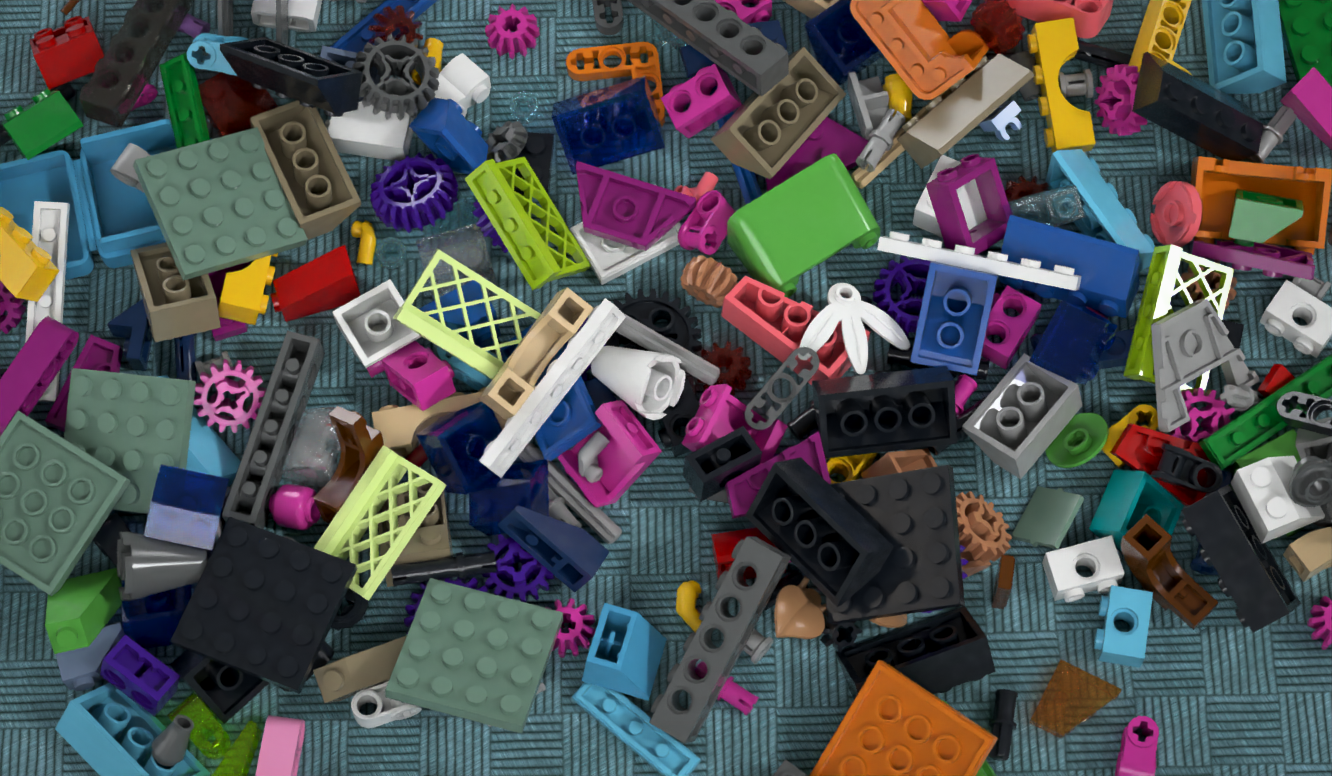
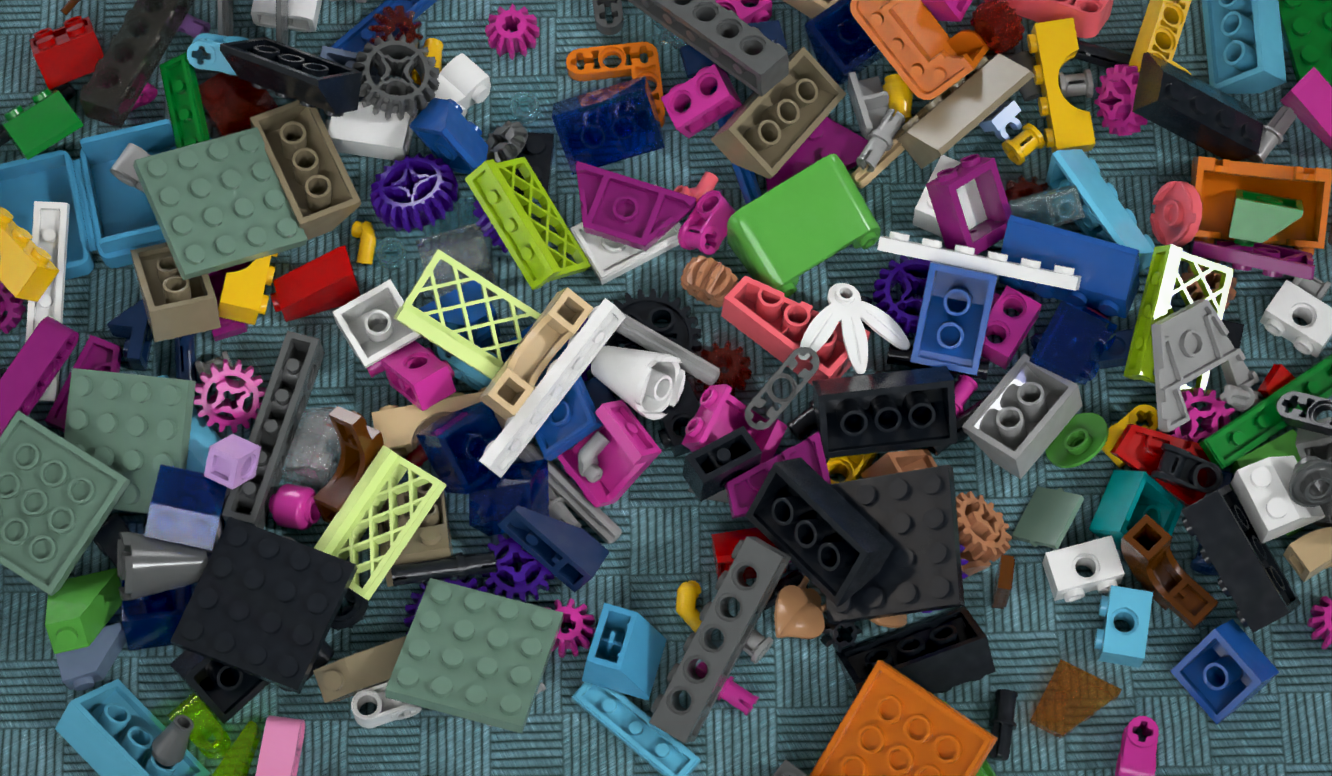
dark purple brick [100,635,180,717] -> none
none -> lavender brick [204,434,261,490]
none -> yellow bush [1002,123,1046,166]
none -> blue slope [1170,619,1279,725]

